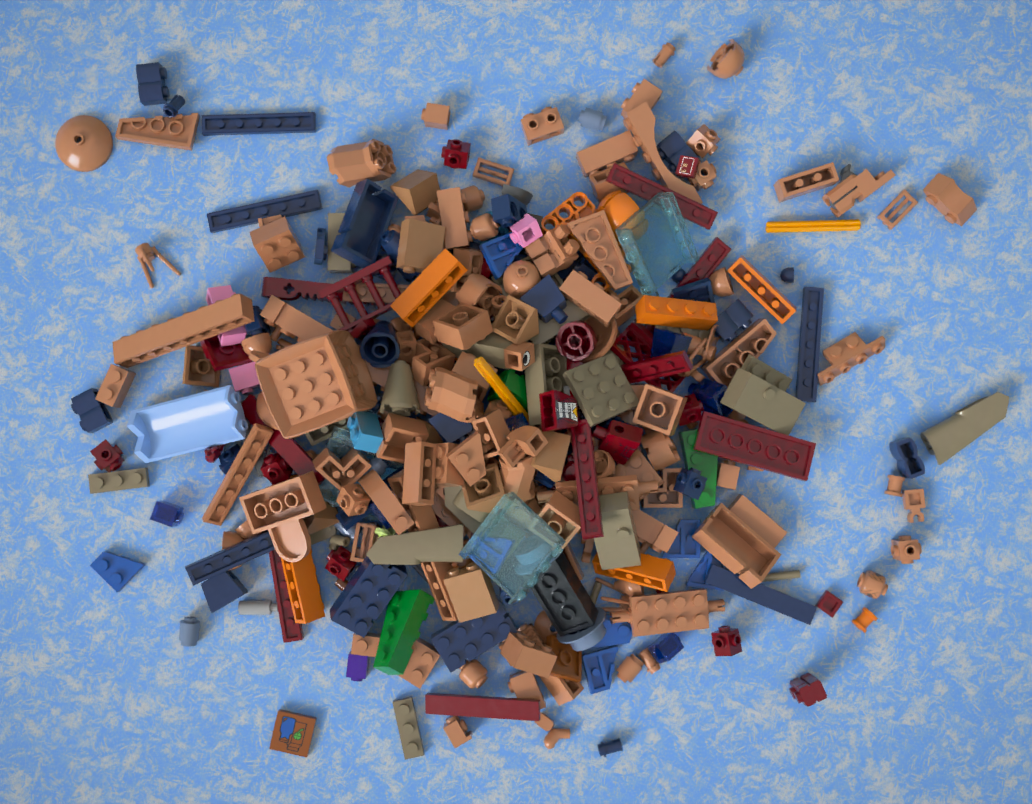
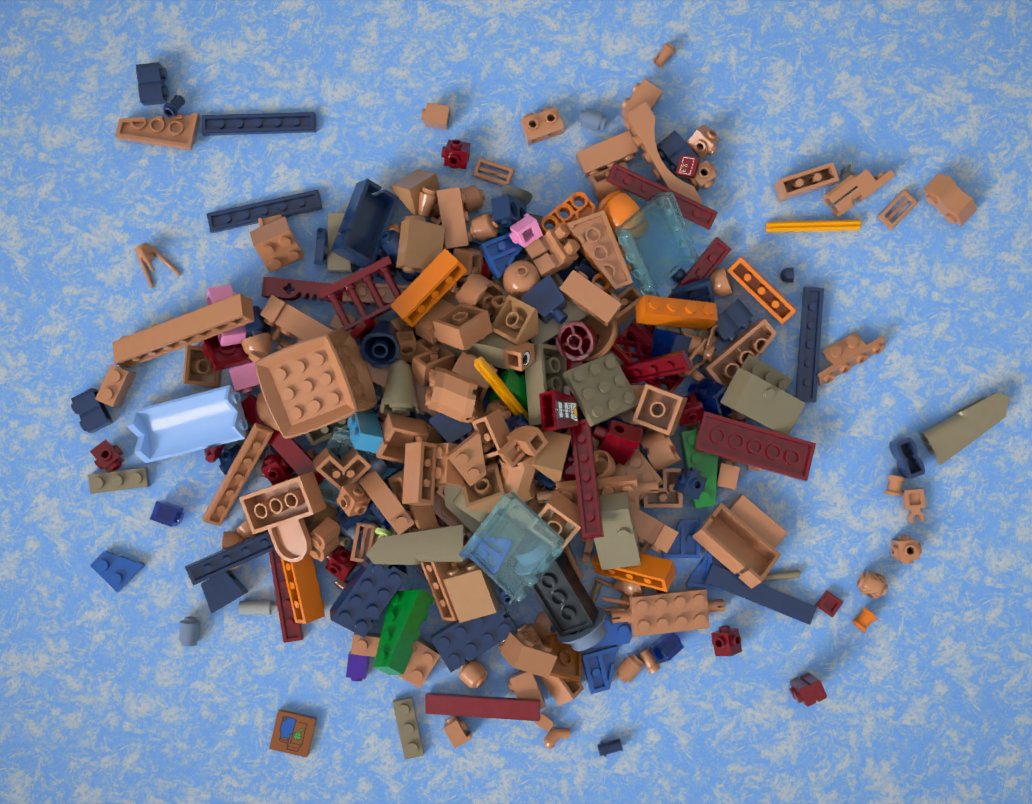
nougat dish [55,115,113,172] -> none
nougat brick [327,139,396,188] -> none
nougat cylinder [707,39,745,79] -> none
none -> nougat brick [309,517,340,562]
none -> nougat cone [418,186,438,217]

